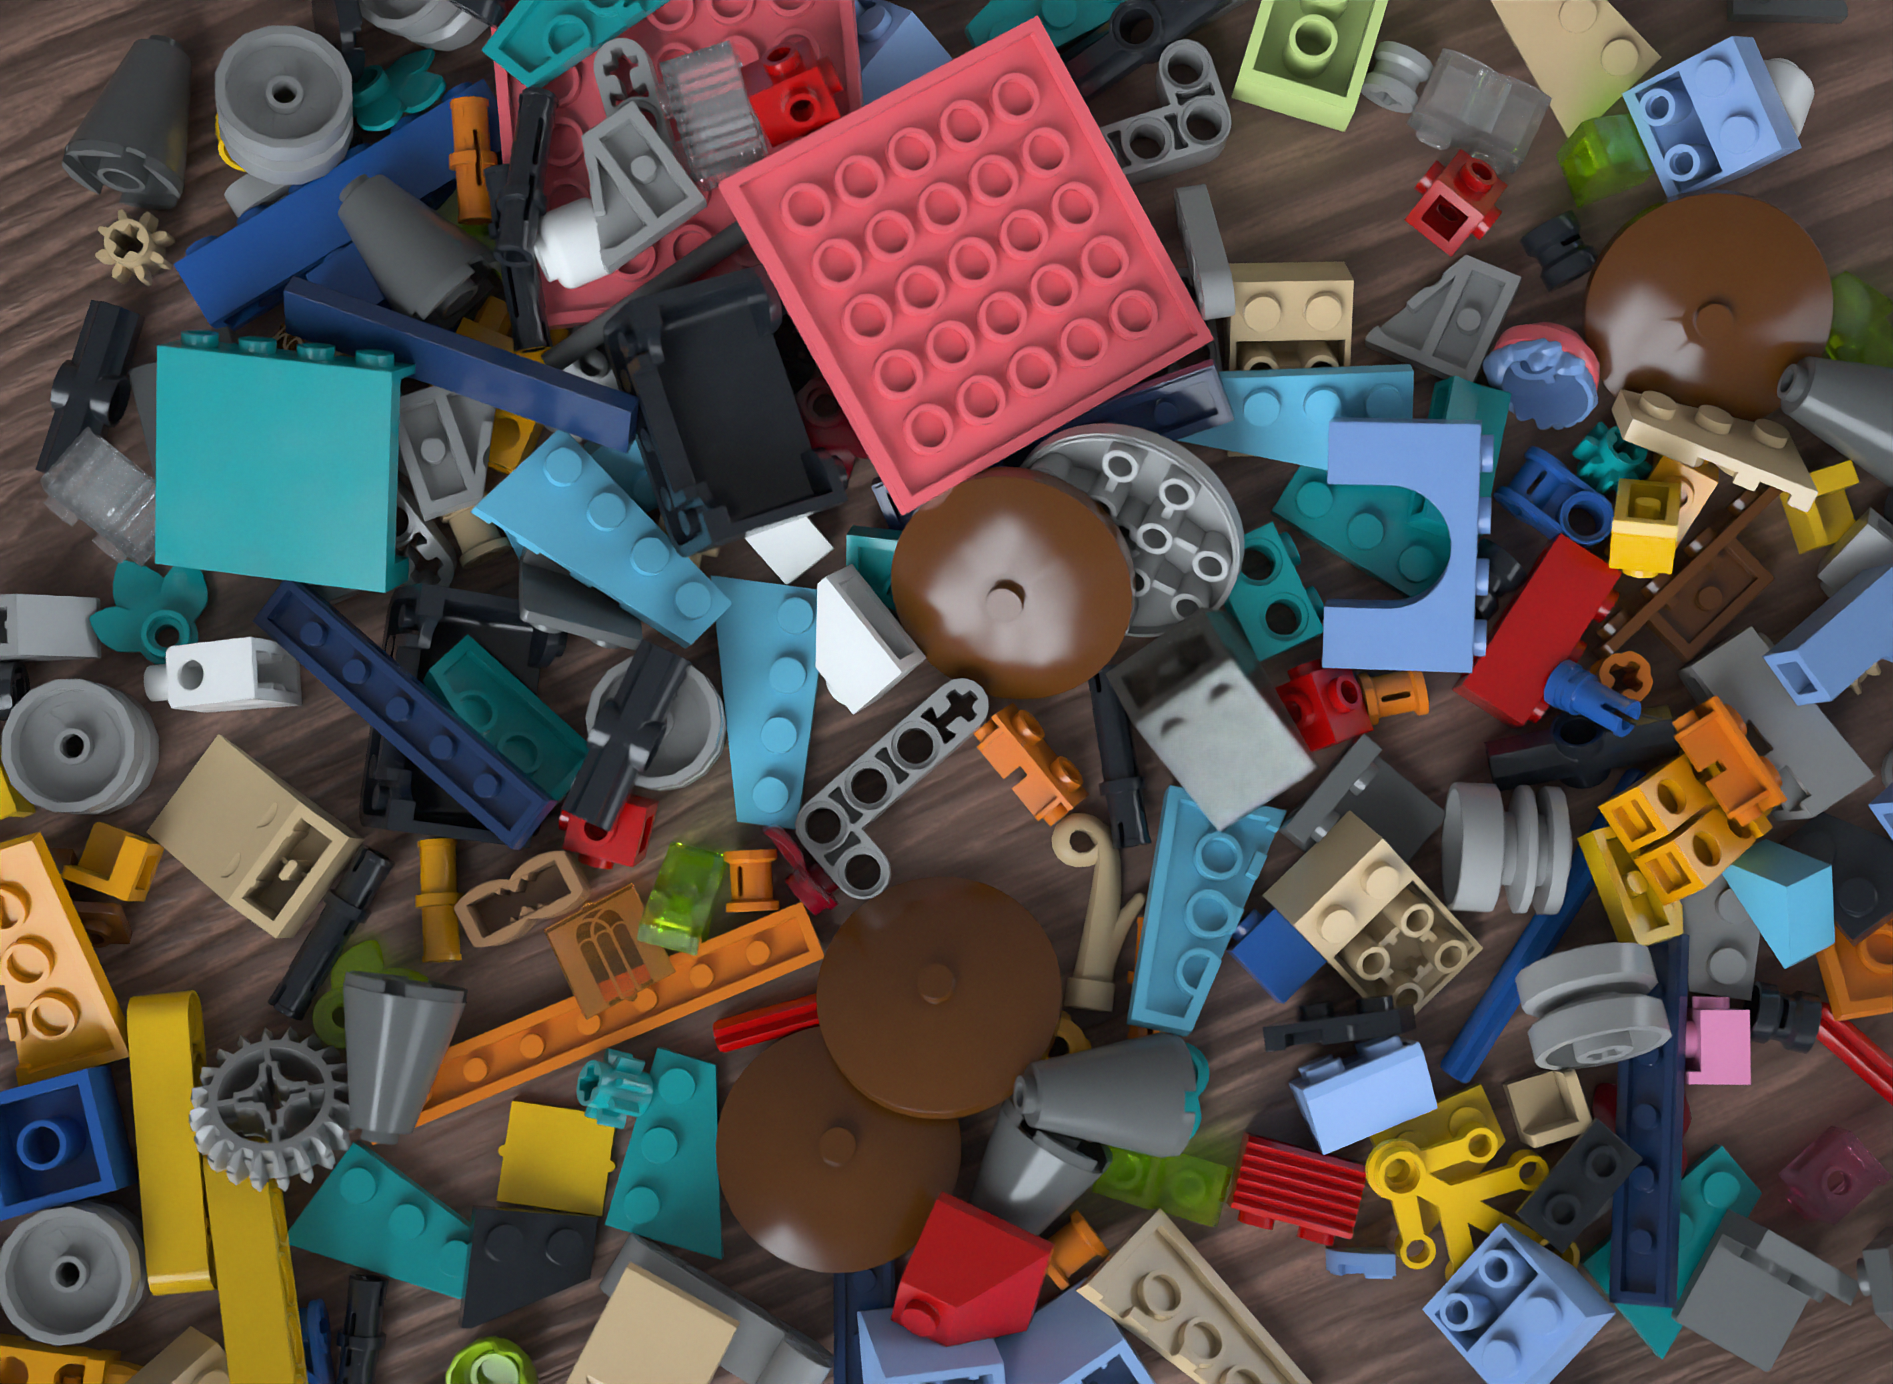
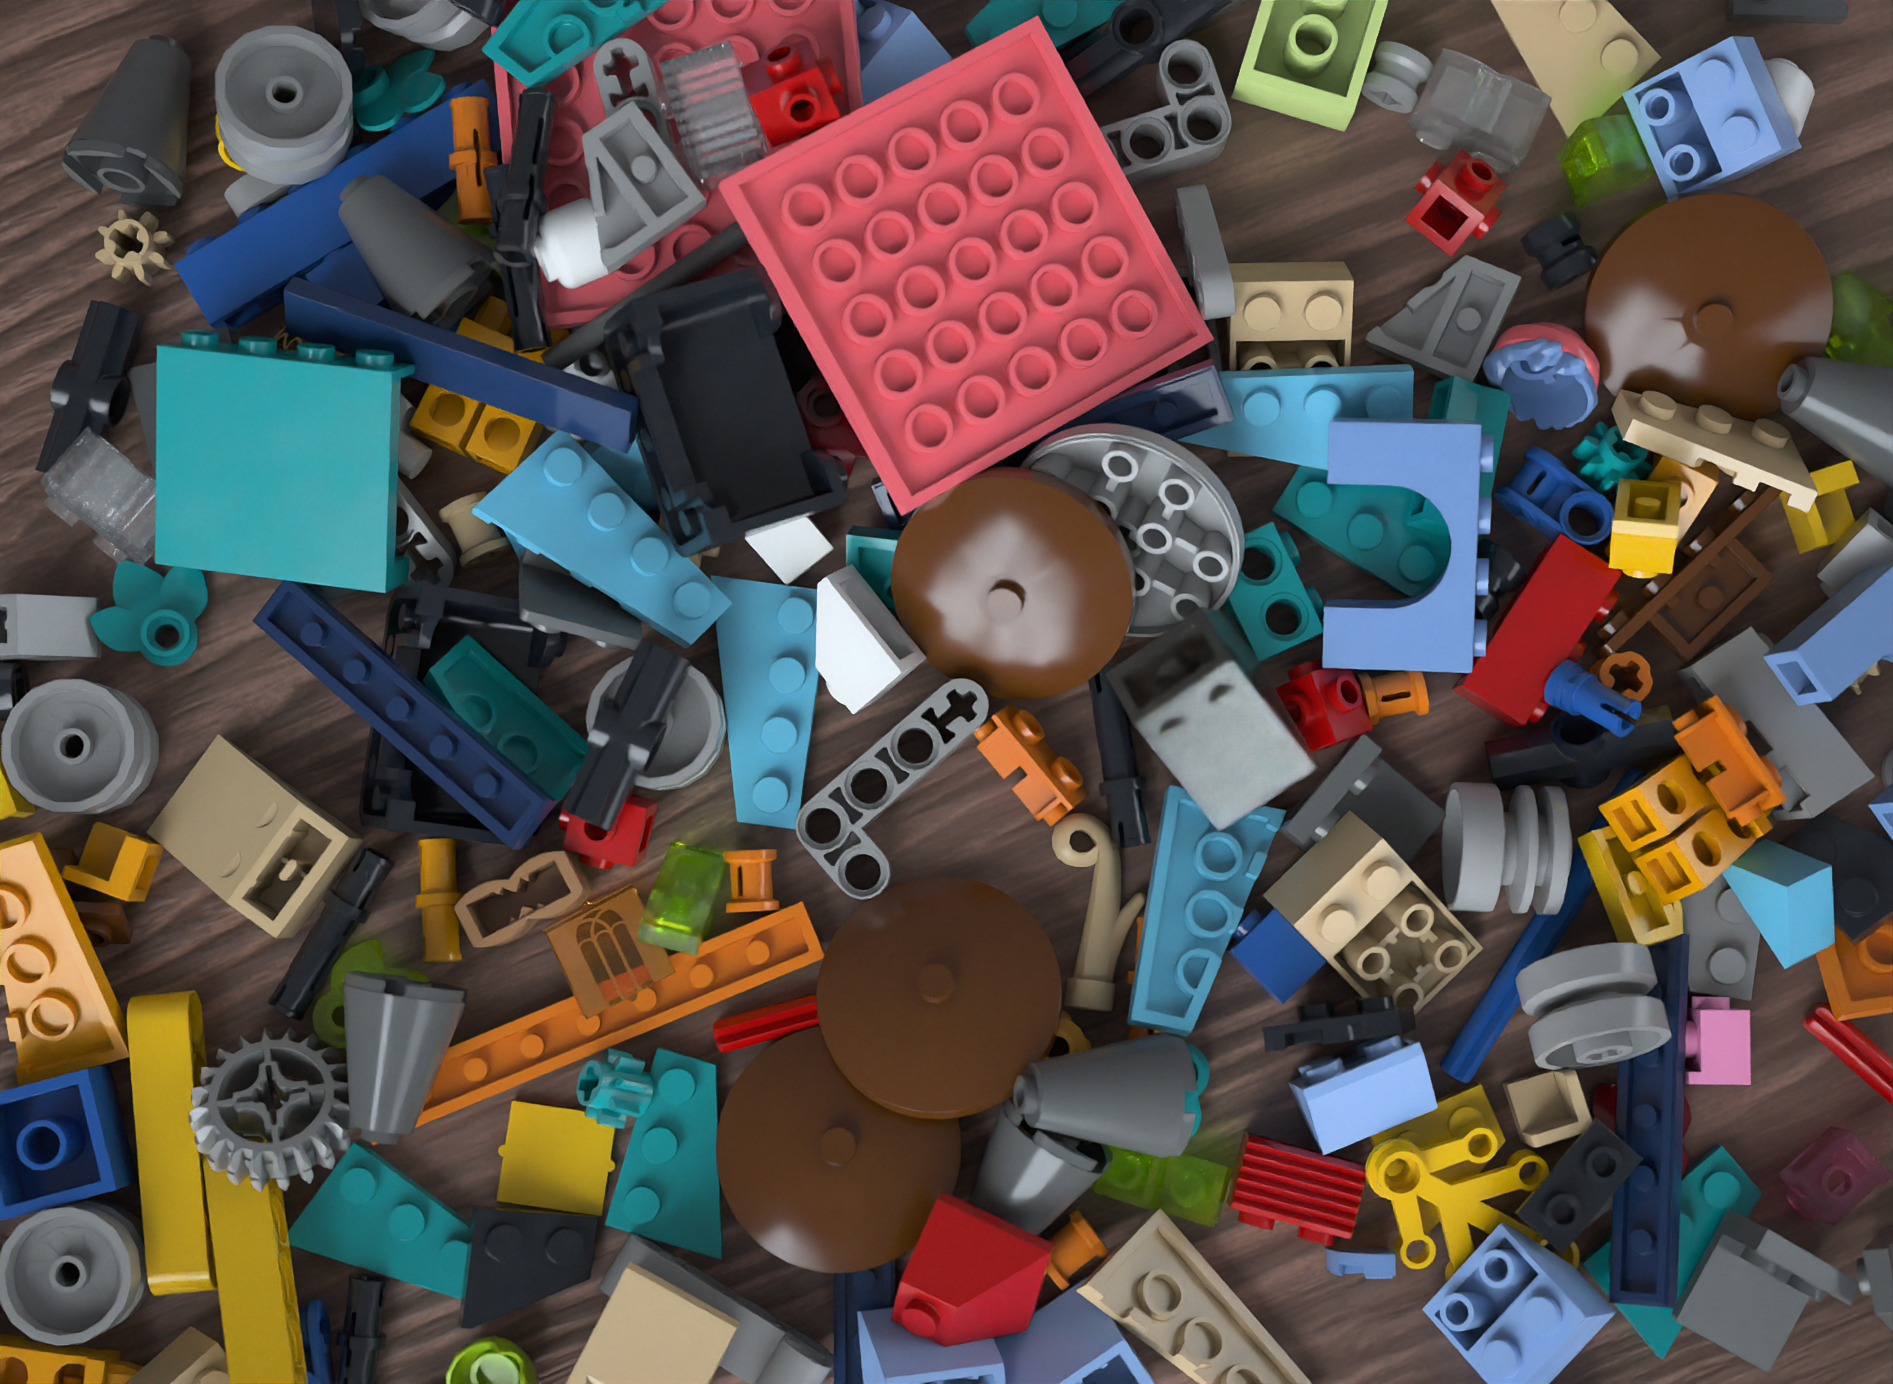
white torso [144,637,302,712] -> none
light grey wing [398,386,496,521] -> none
dark red plate [762,824,839,916] -> none
black wheel [1743,981,1822,1054] -> none

